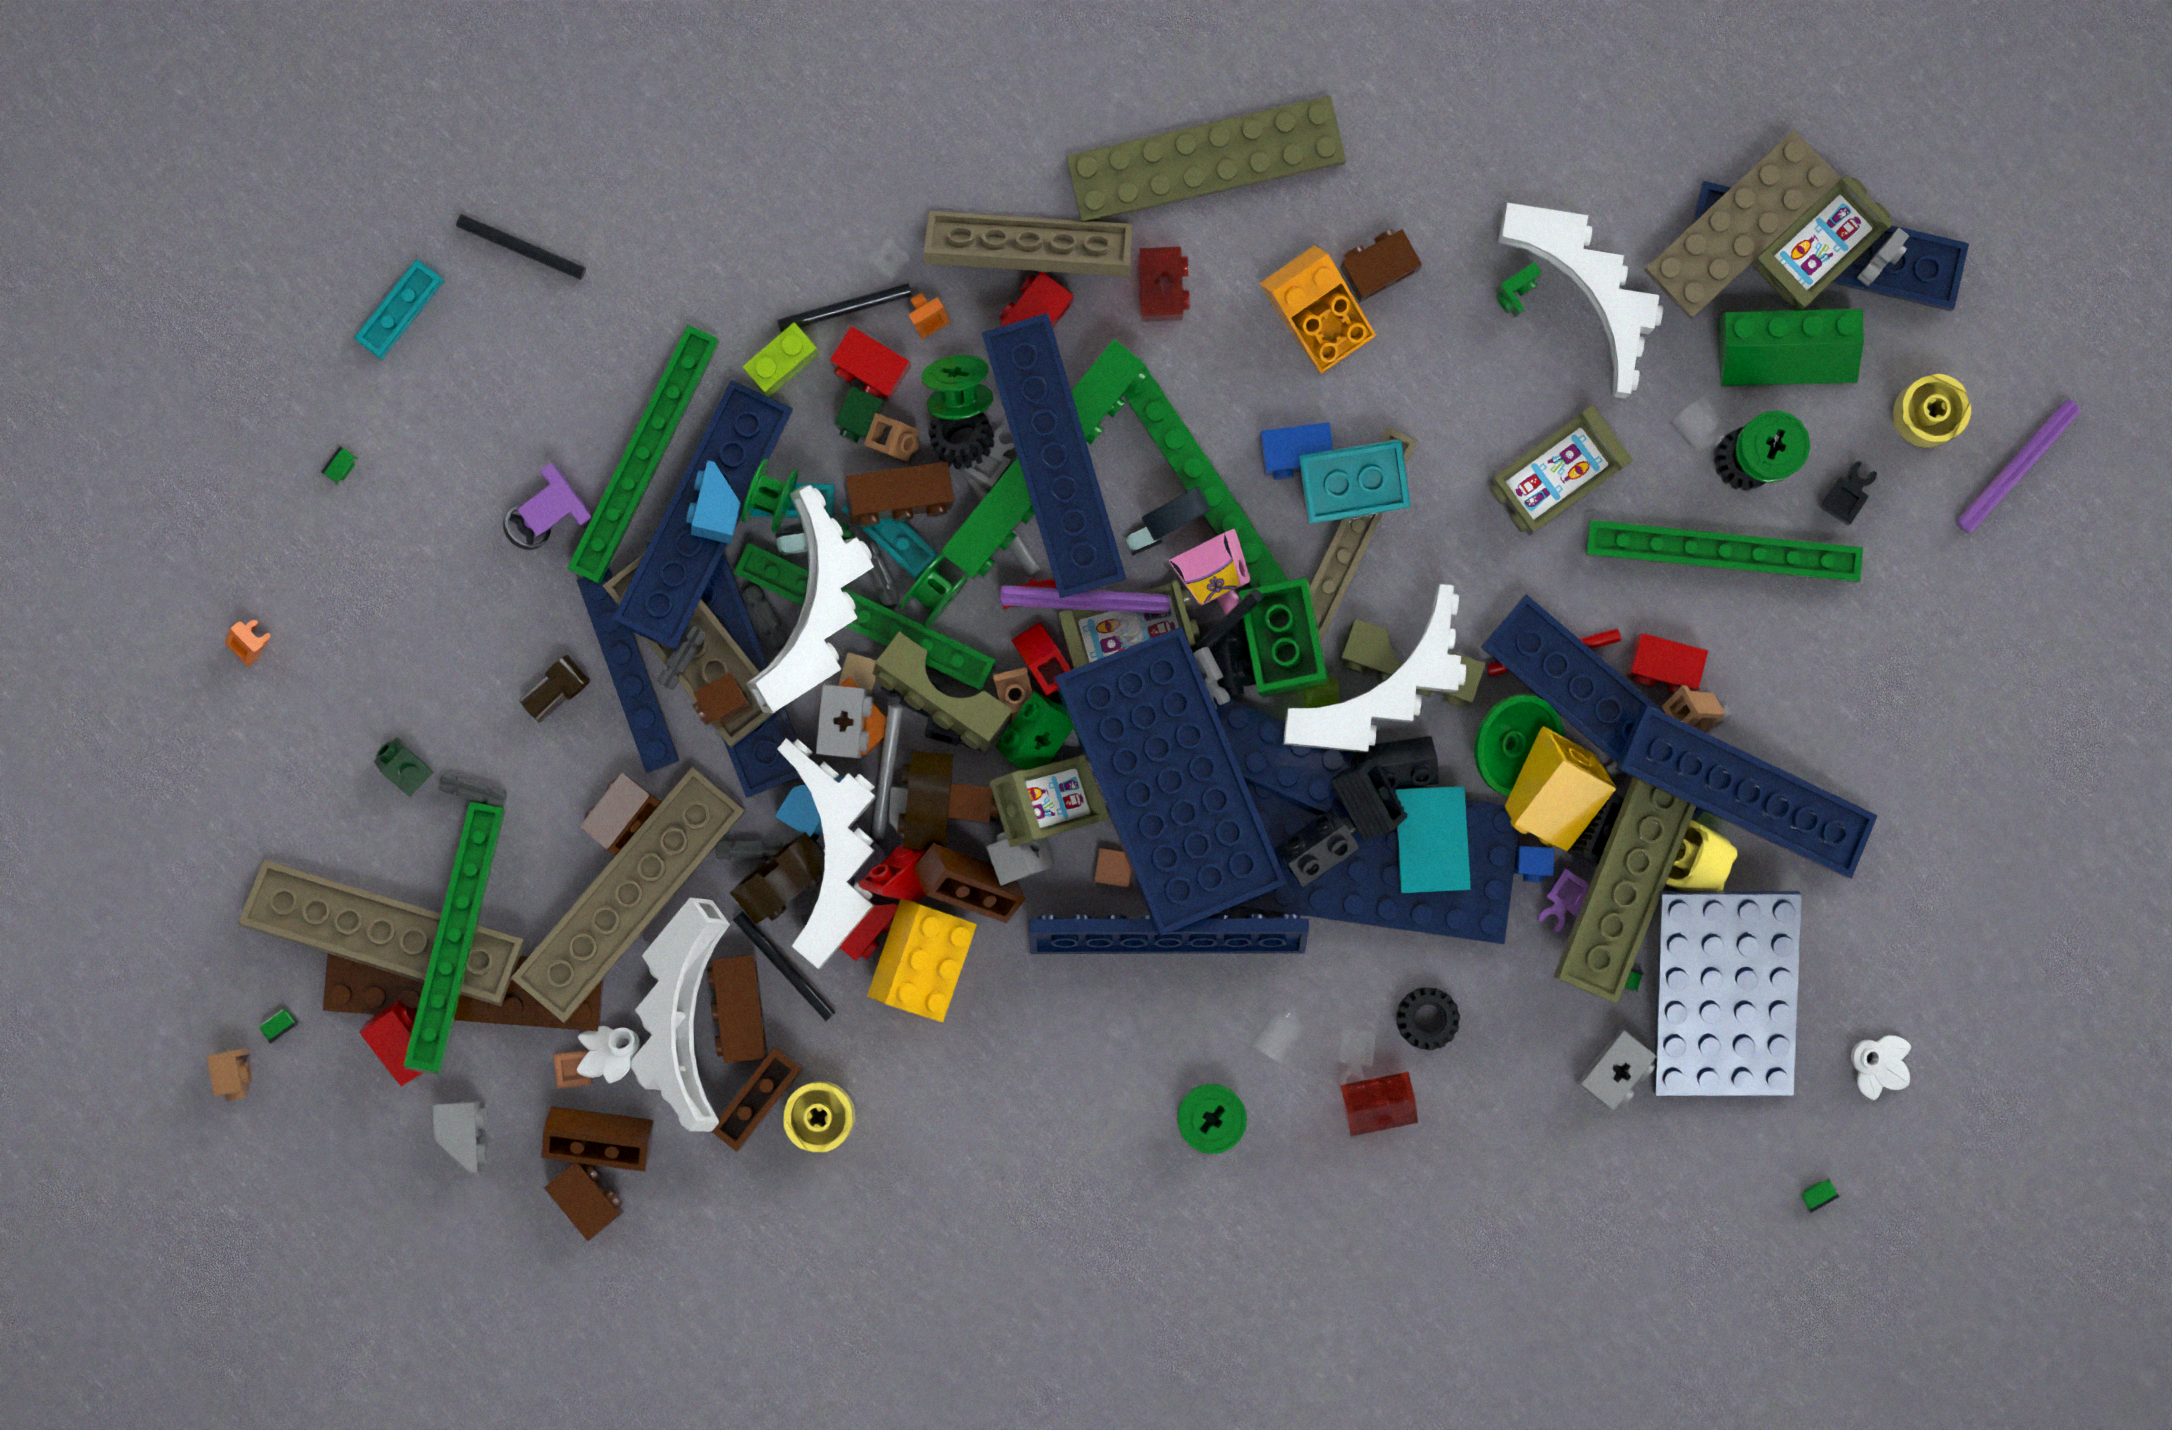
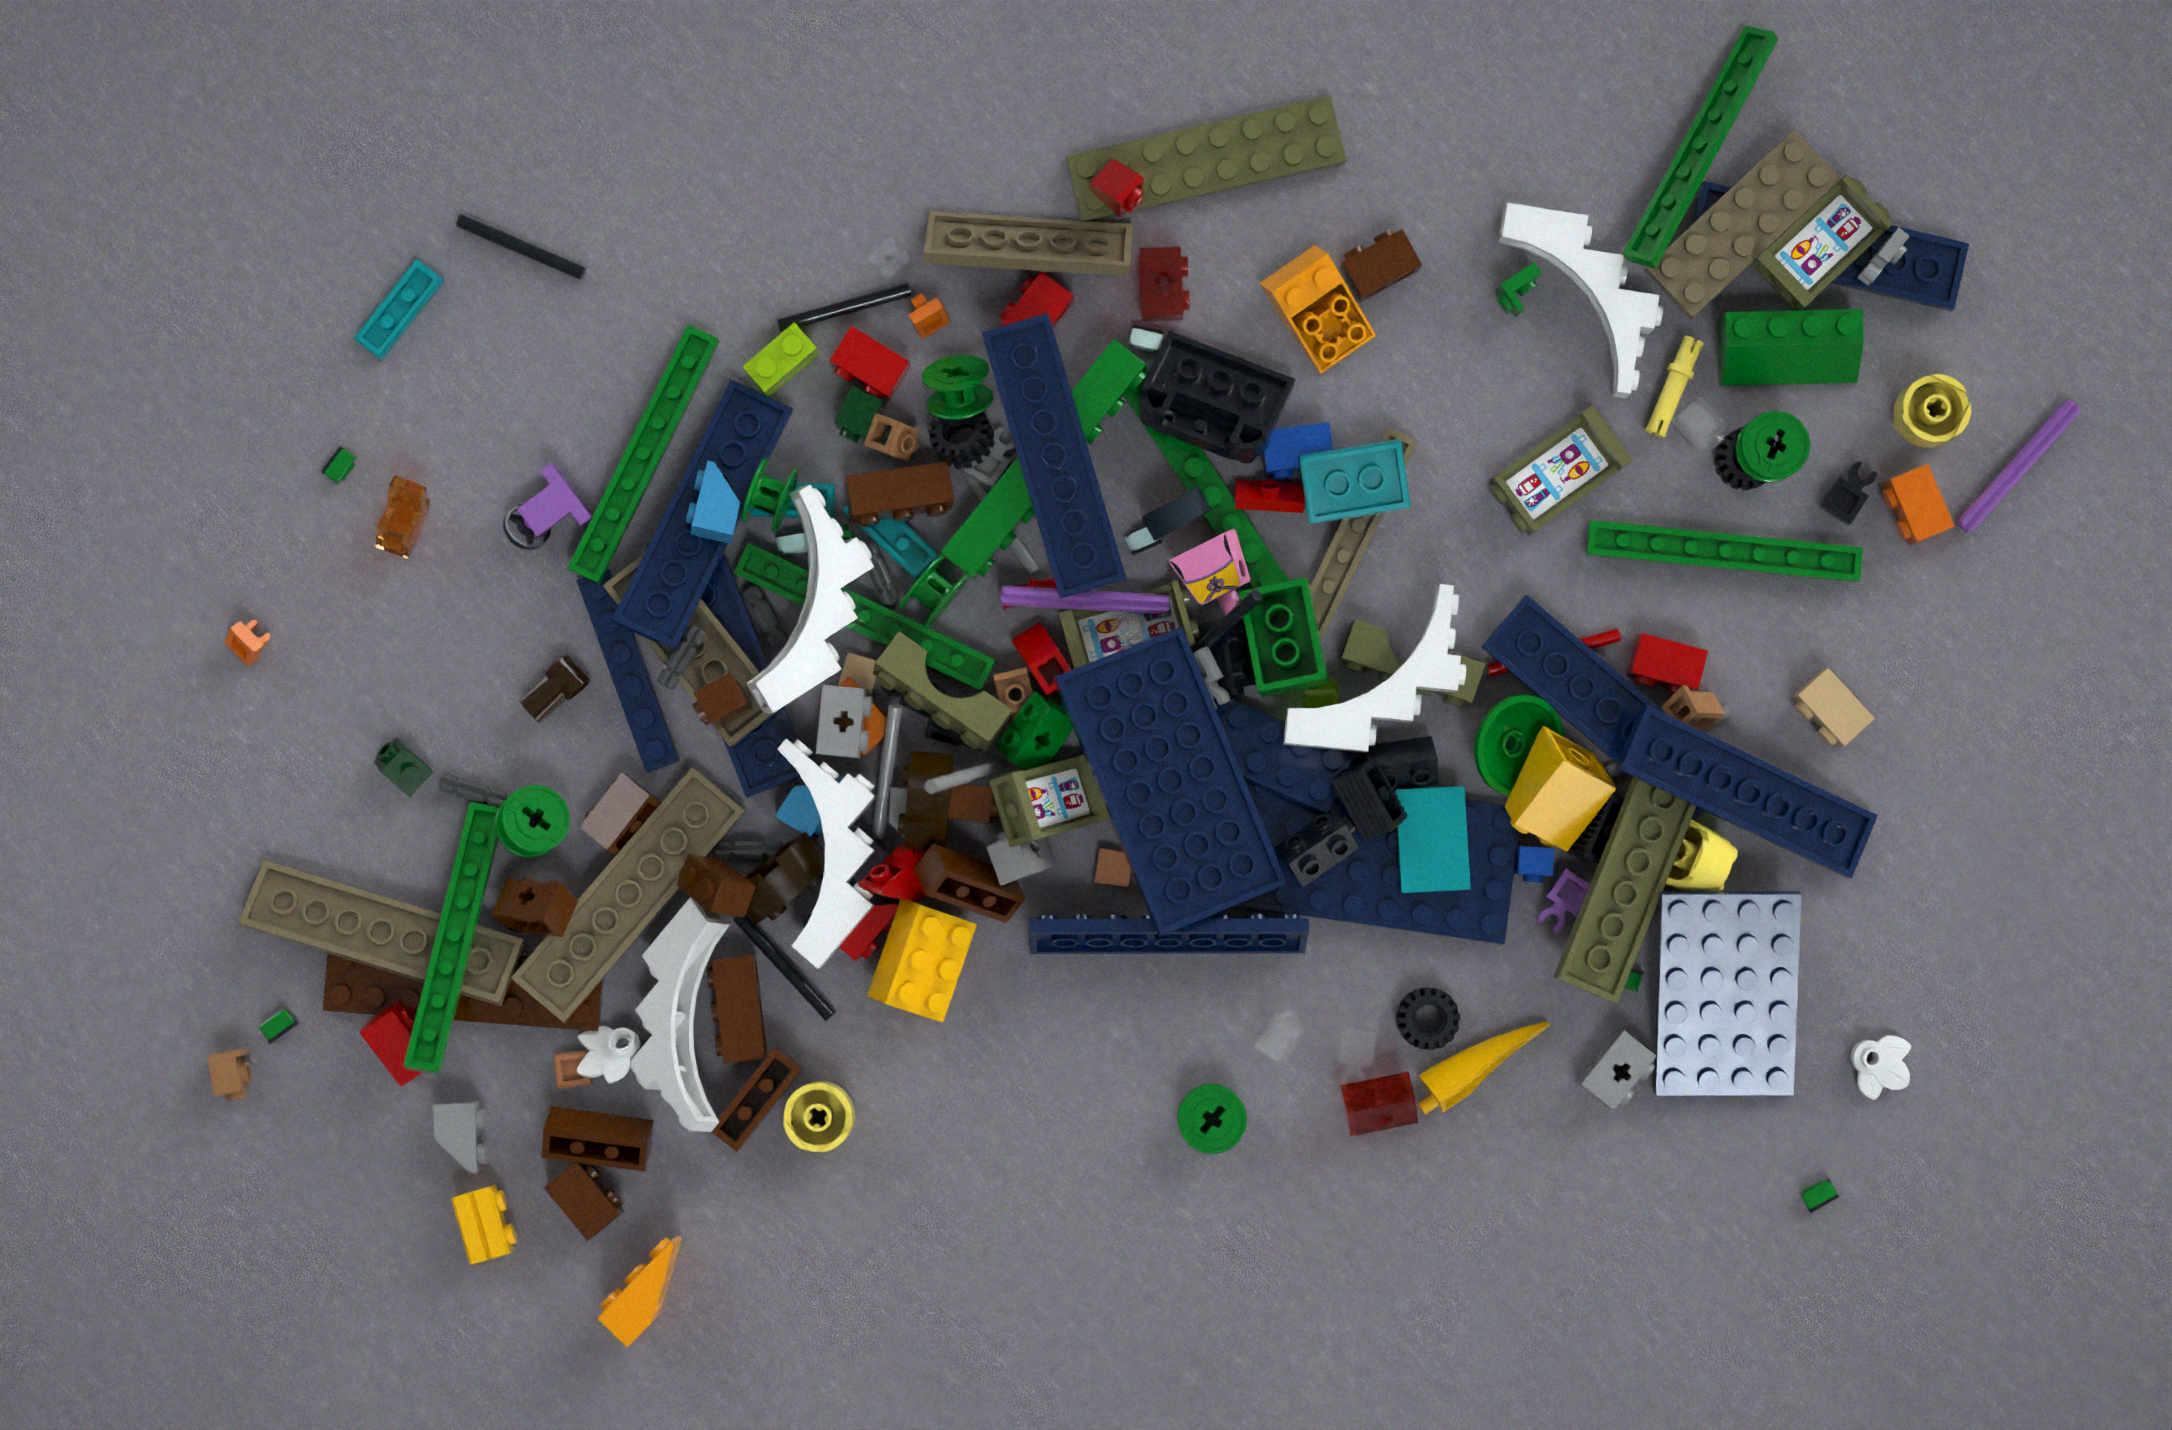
none -> clear orange brick [376,476,431,559]
none -> yellow brick [451,1184,517,1265]
none -> reddish brown brick [491,877,578,937]
none -> green piece [495,785,570,858]
none -> light orange slope [597,1235,682,1348]
none -> reddish brown brick [677,854,756,918]
none -> light grey bar [925,759,1007,794]
none -> red slope [1090,158,1144,218]
none -> light aqua piece [1128,324,1165,352]
none -> black plate [1139,331,1296,464]
none -> red plate [1235,479,1304,513]
none -> yellow piece [1417,1021,1550,1115]
none -> green plate [1622,26,1779,269]
none -> light yellow pin [1645,335,1704,438]
none -> tan brick [1791,668,1875,748]
none -> orange brick [1882,464,1955,546]

